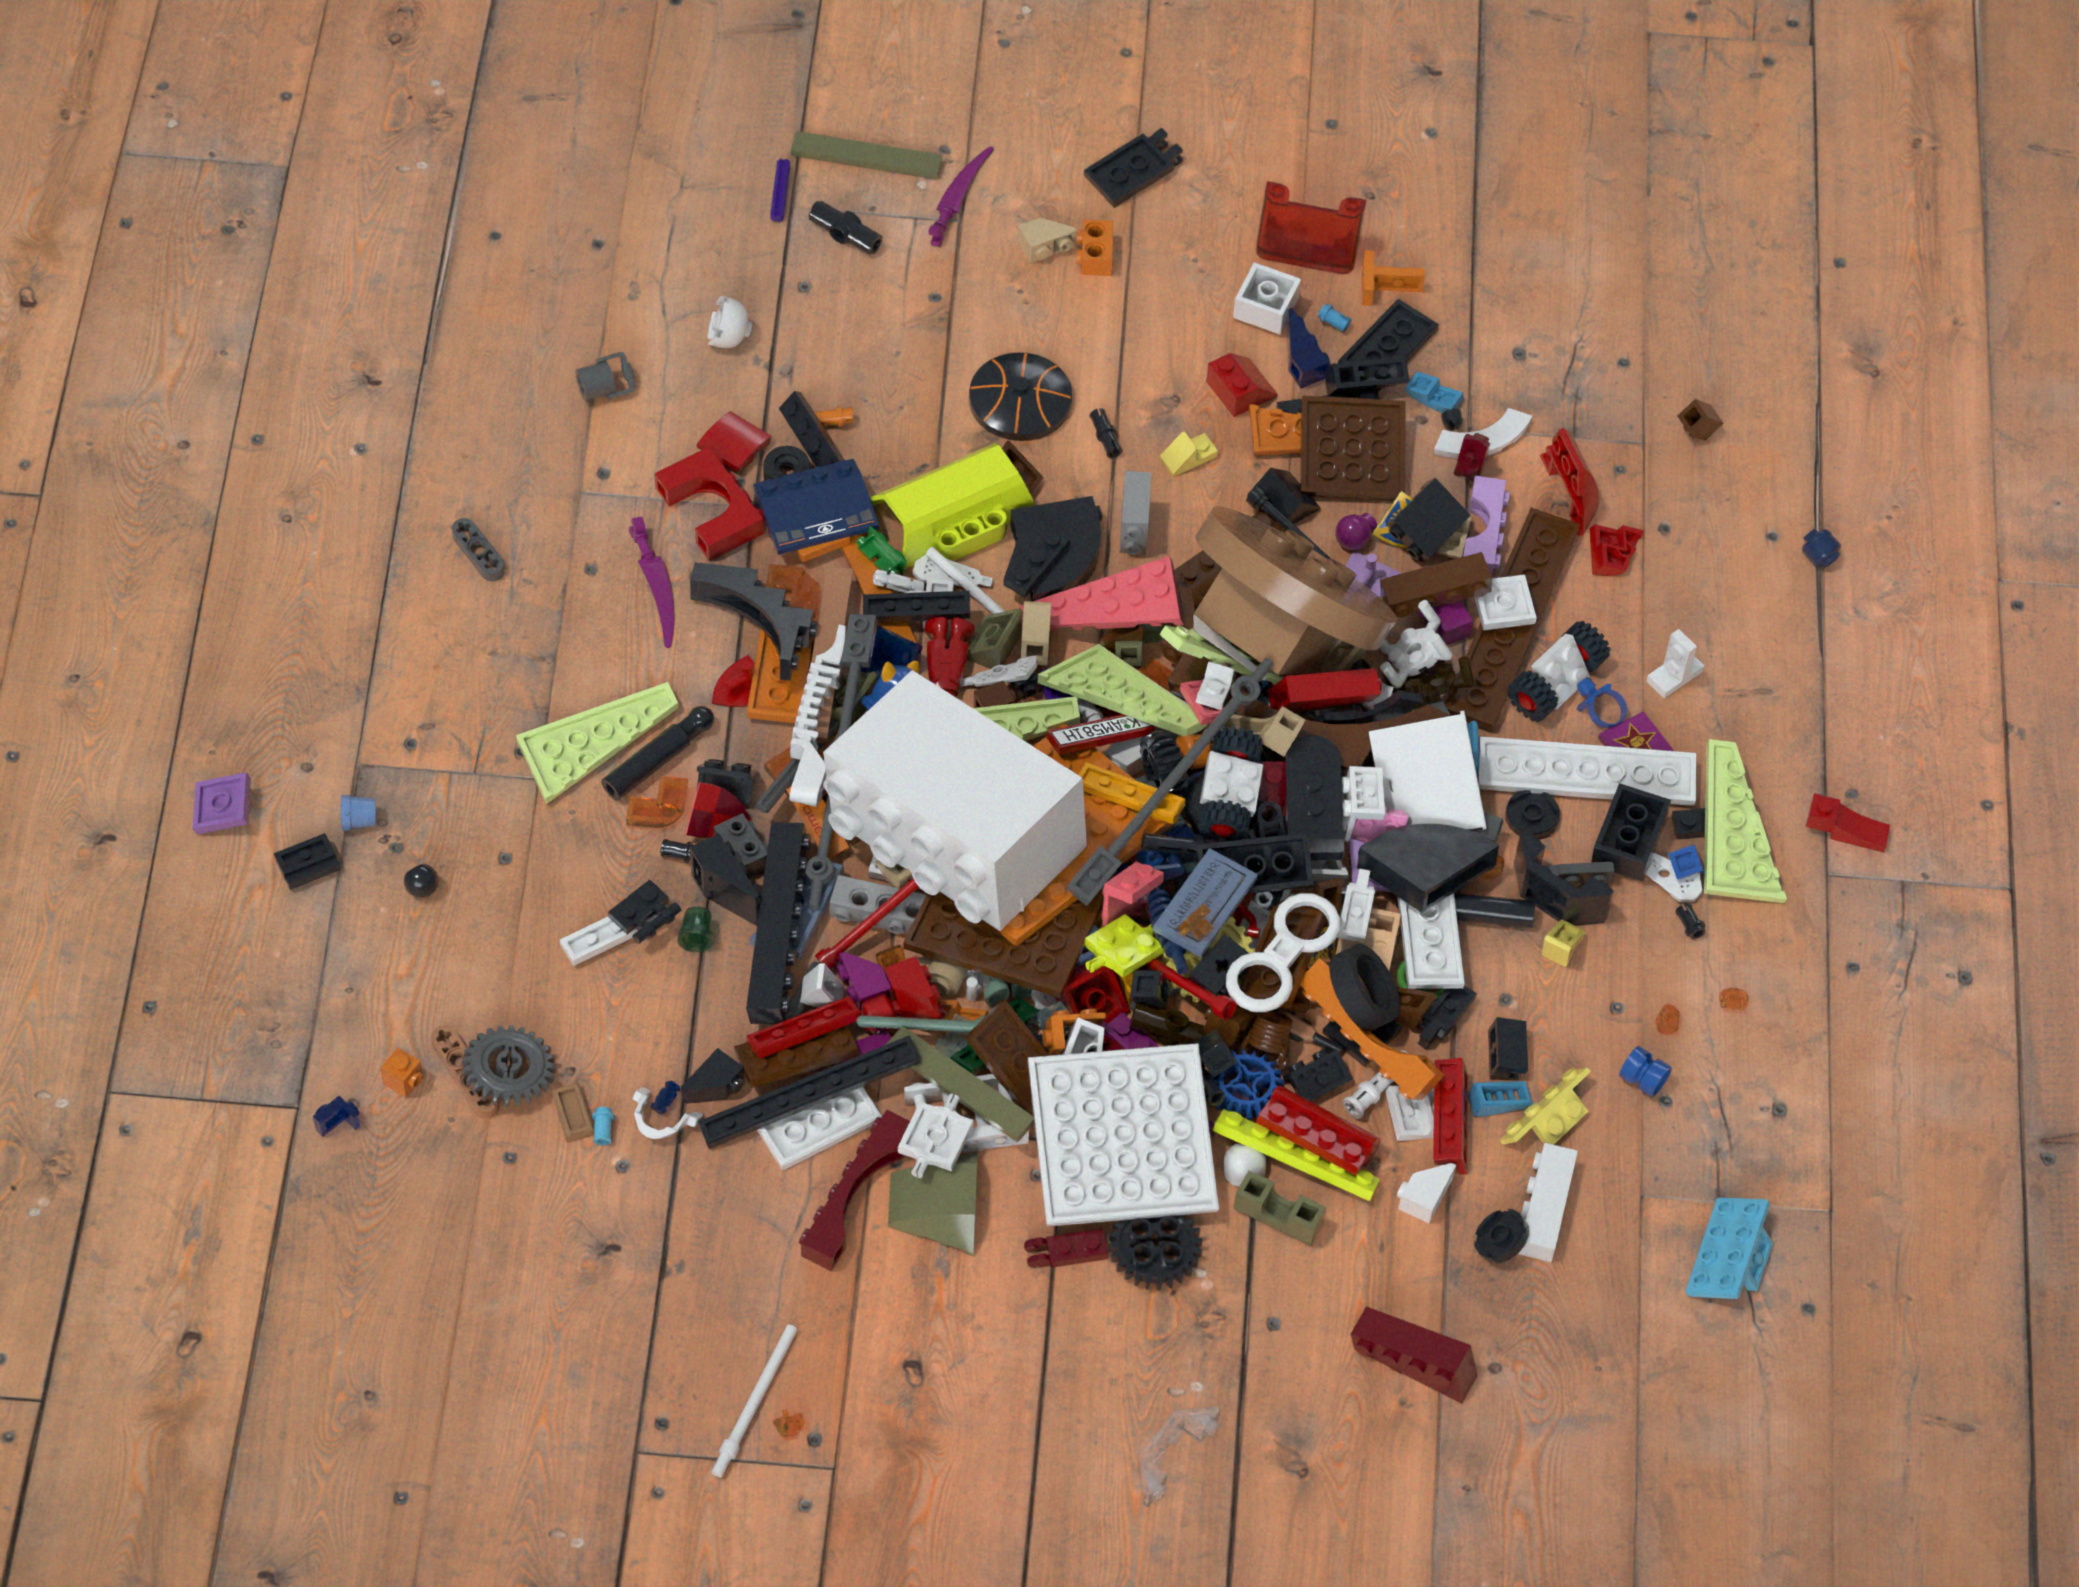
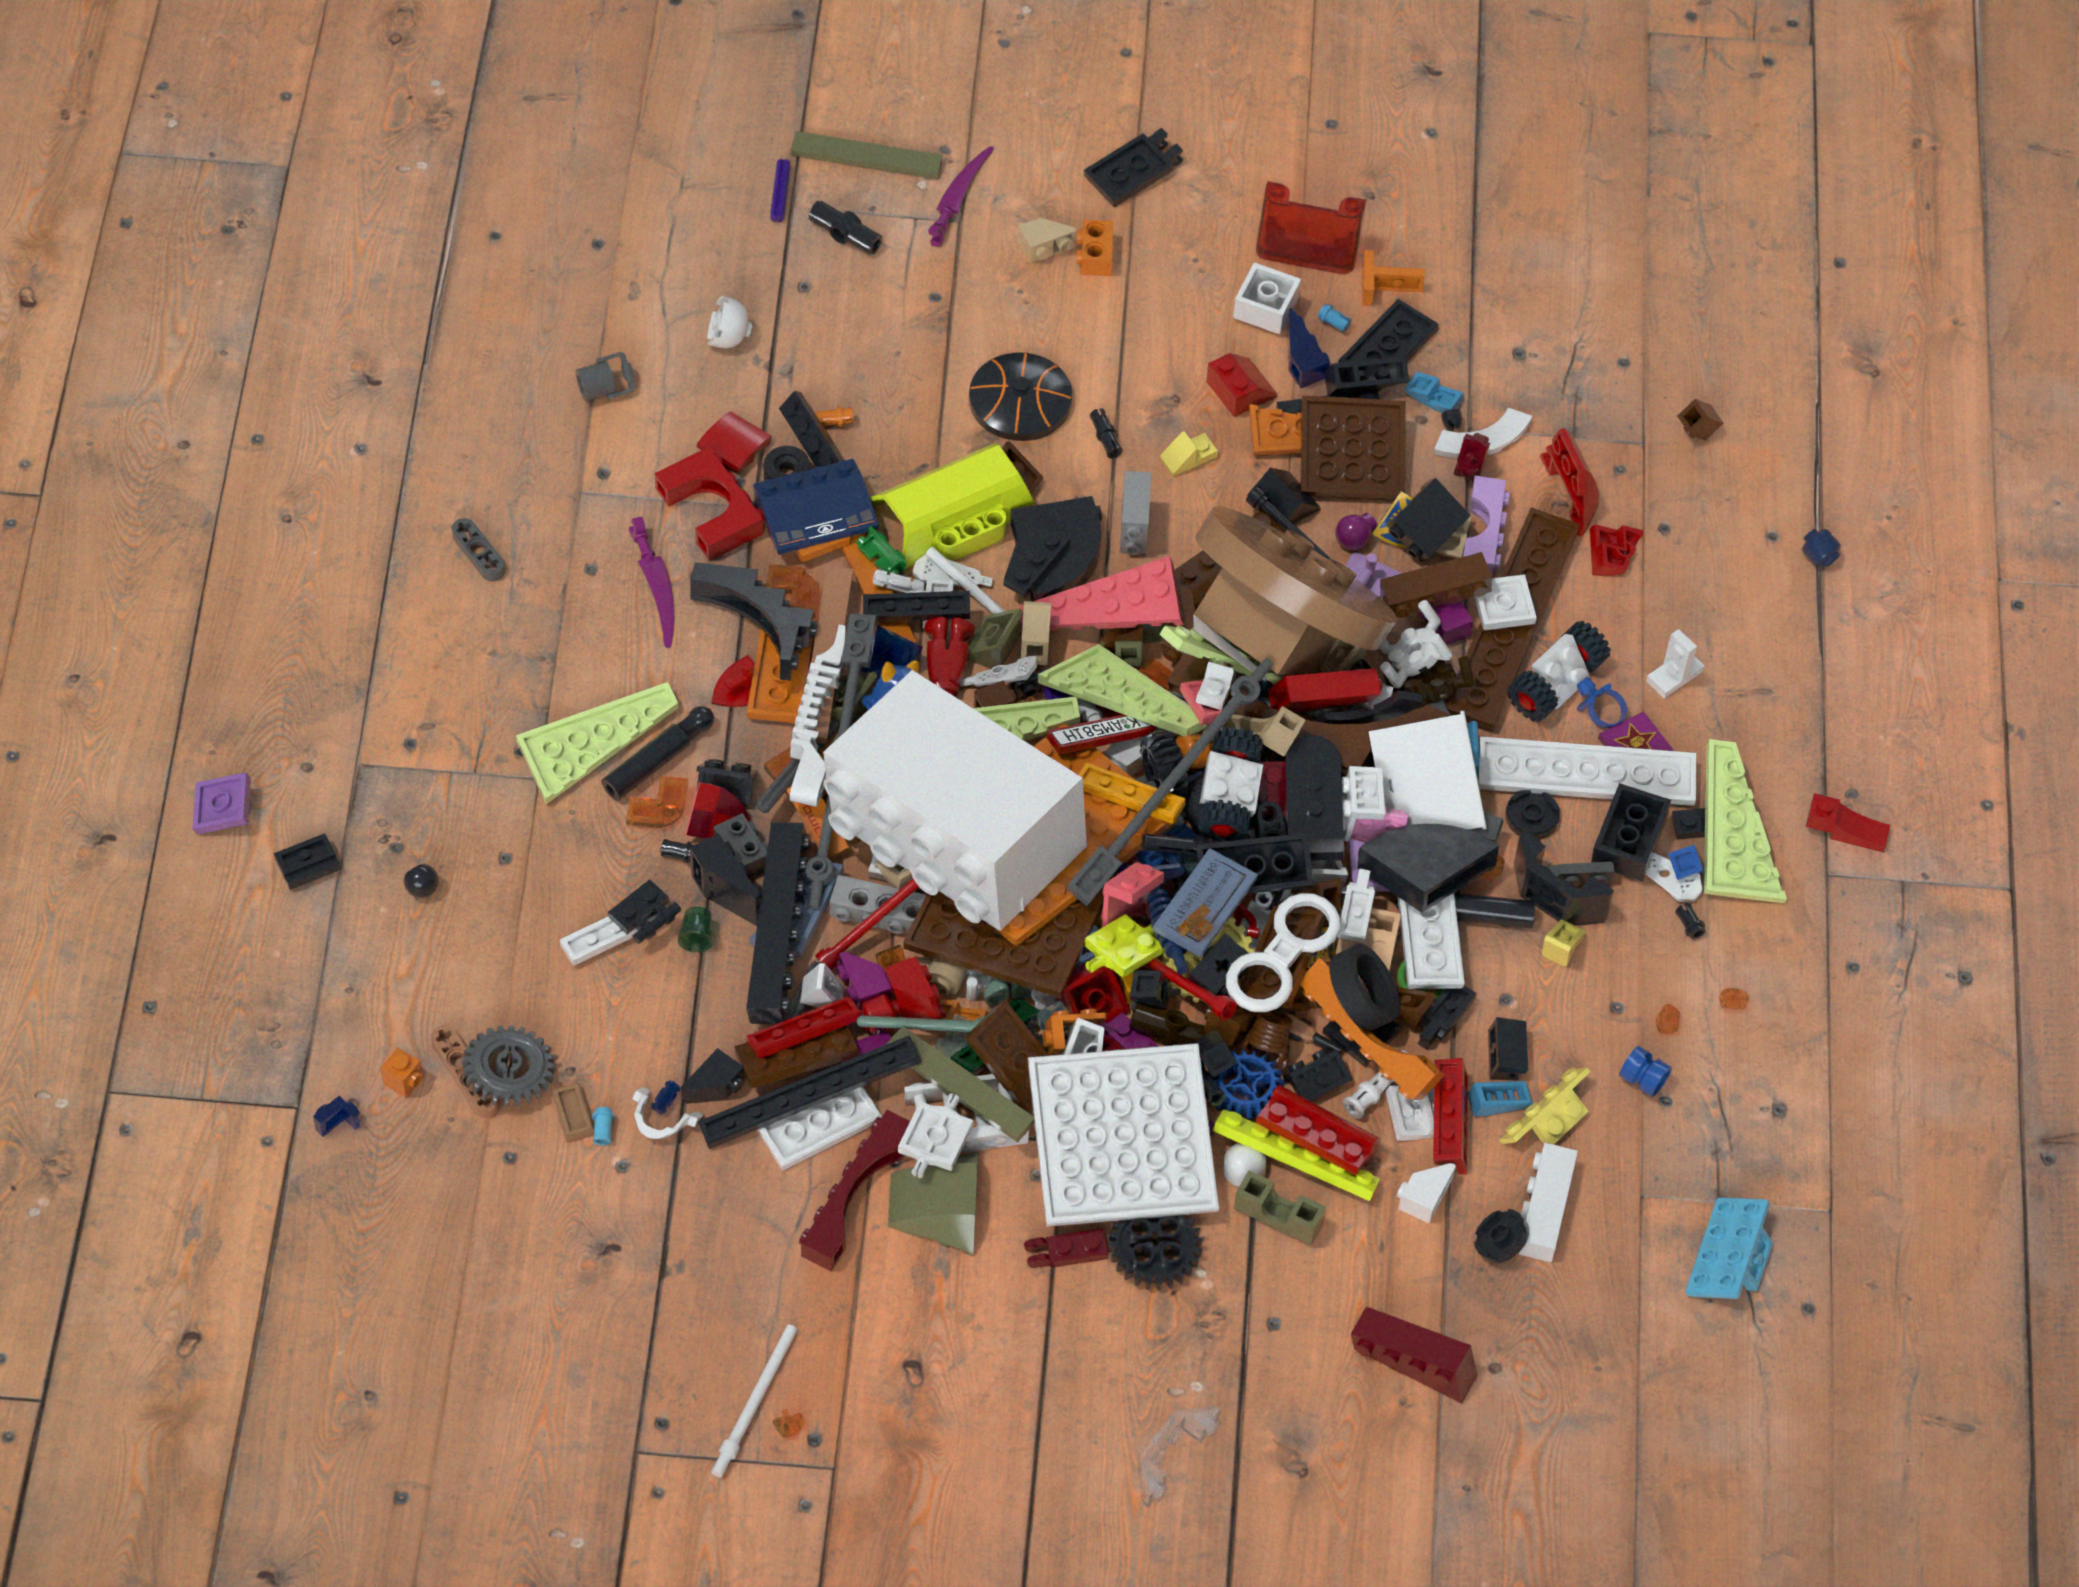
medium blue piece [341,795,376,831] -> none

